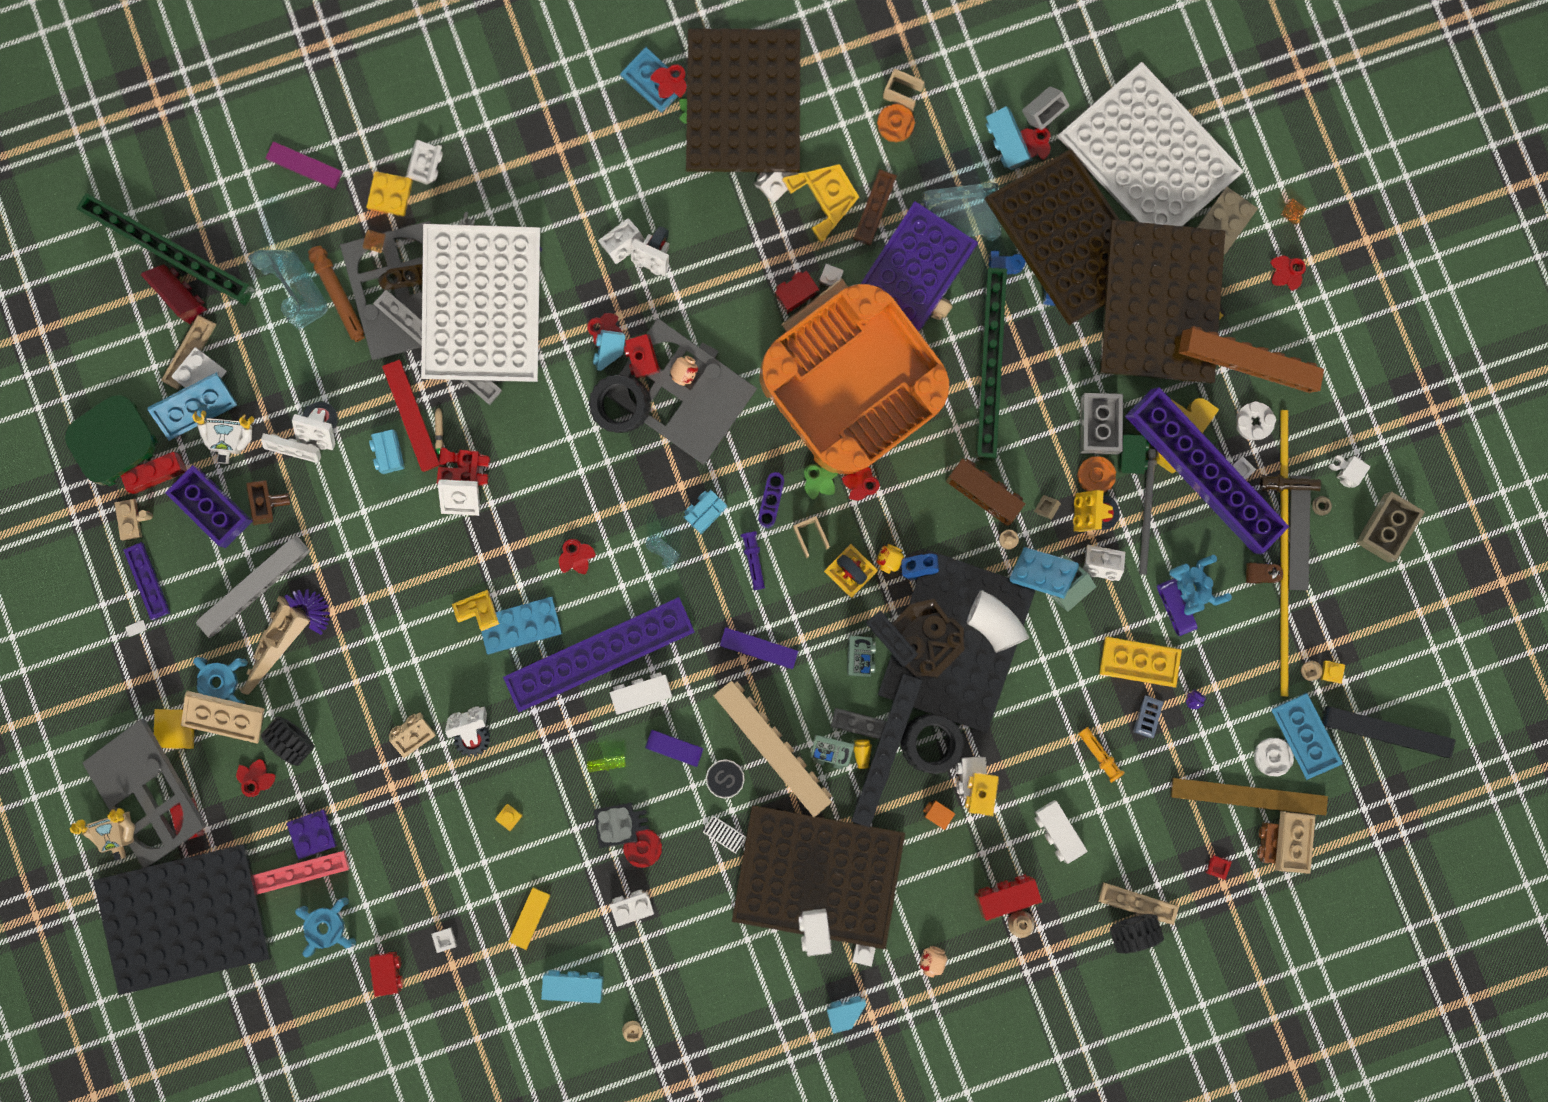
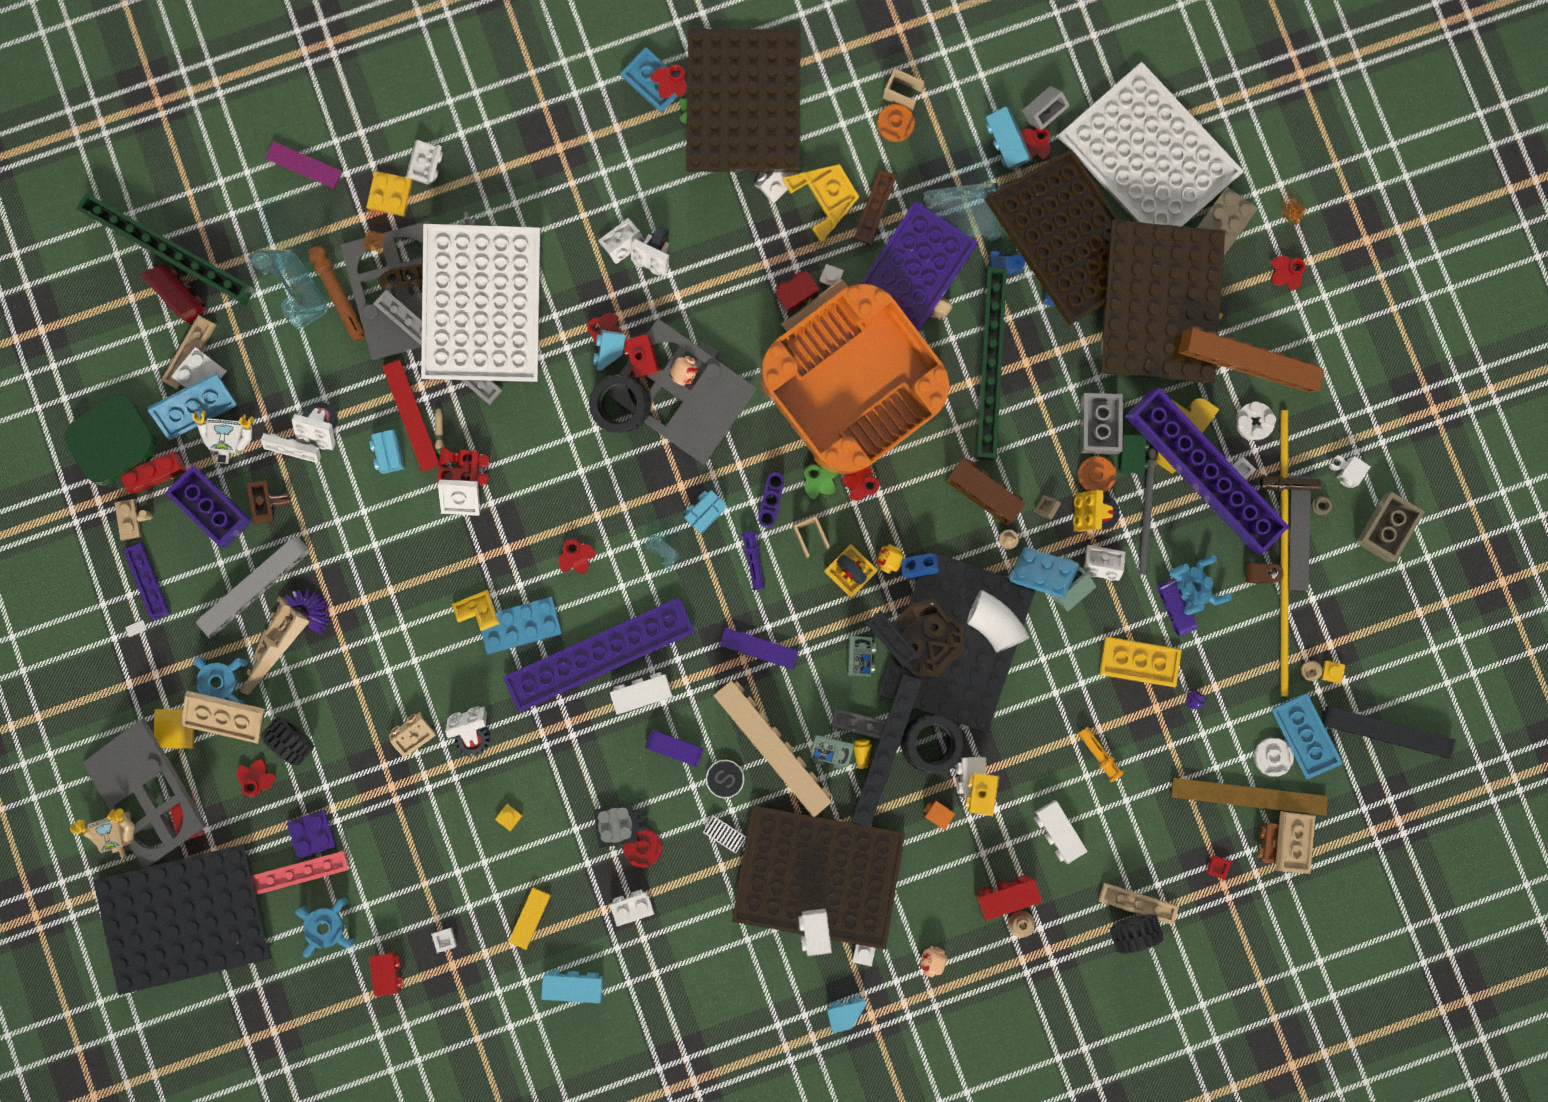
clear neon green axle [587,755,626,772] -> none
tan tile [622,1021,643,1042] -> none
sand blue slope [1133,695,1163,738] -> none

